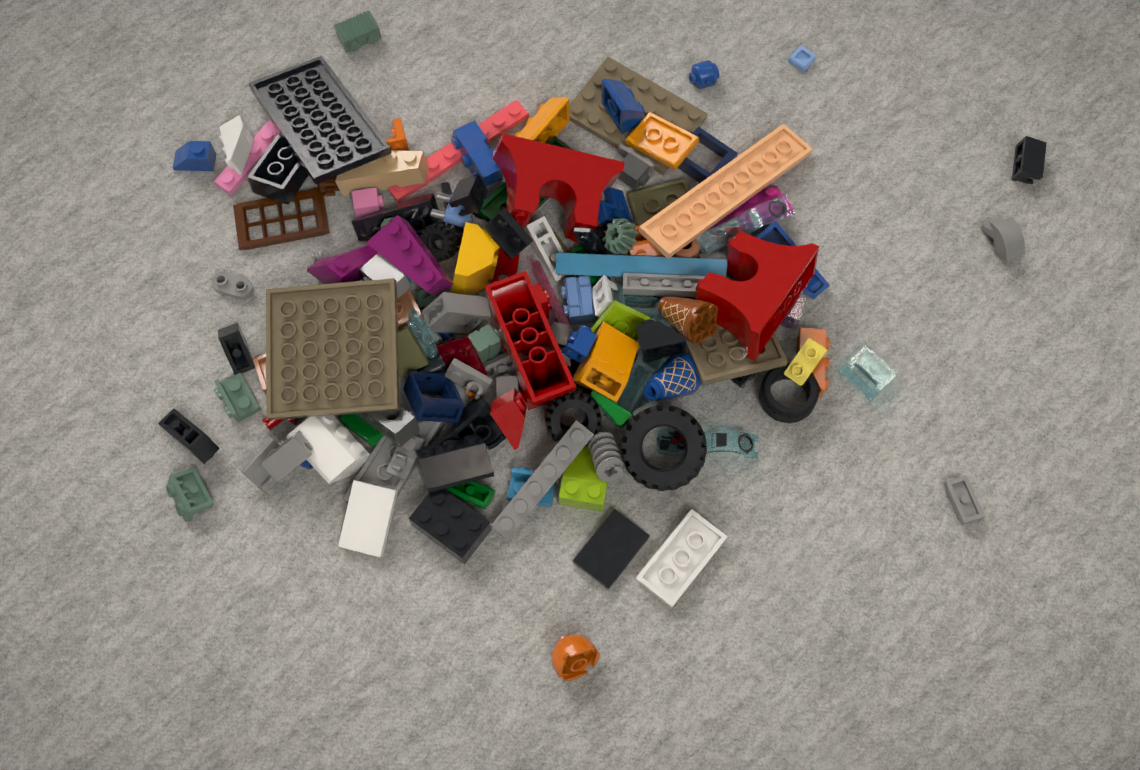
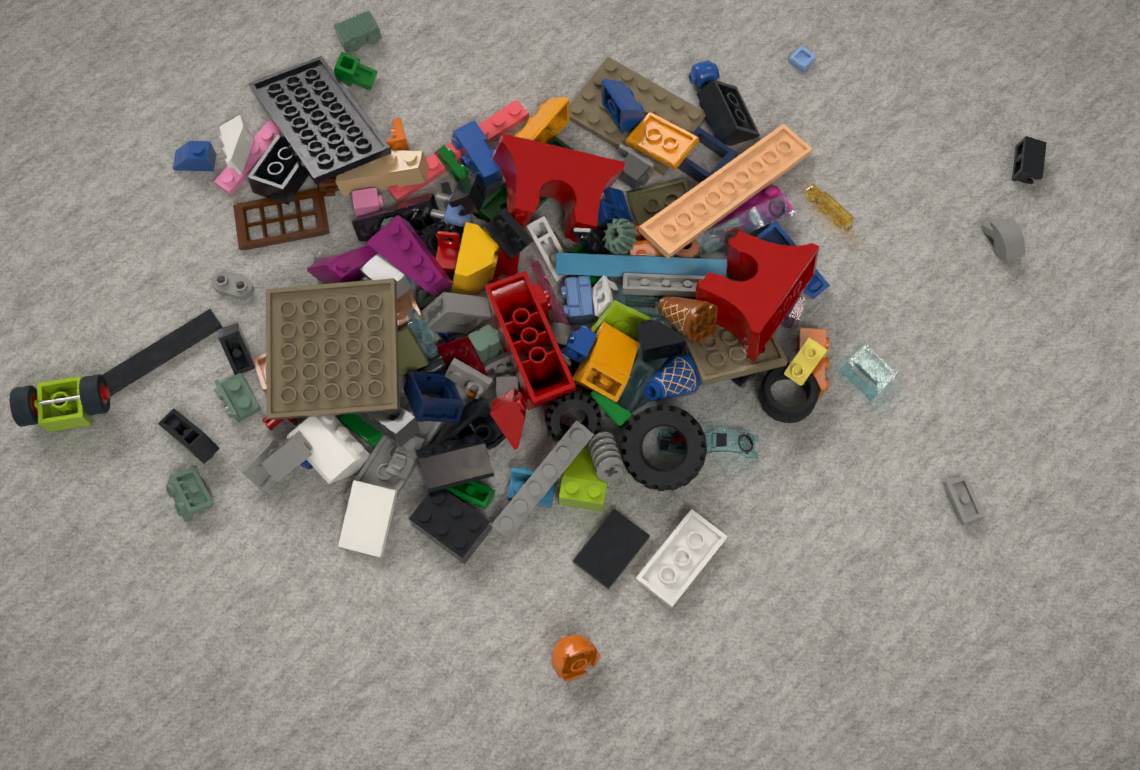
none -> brick [9,374,110,432]
none -> black tile [102,309,222,396]
none -> green brick [334,51,378,91]
none -> green plate [434,145,469,183]
none -> red bracket [436,231,460,275]
none -> black slope [696,79,760,146]
none -> clear yellow hinge [804,184,854,232]

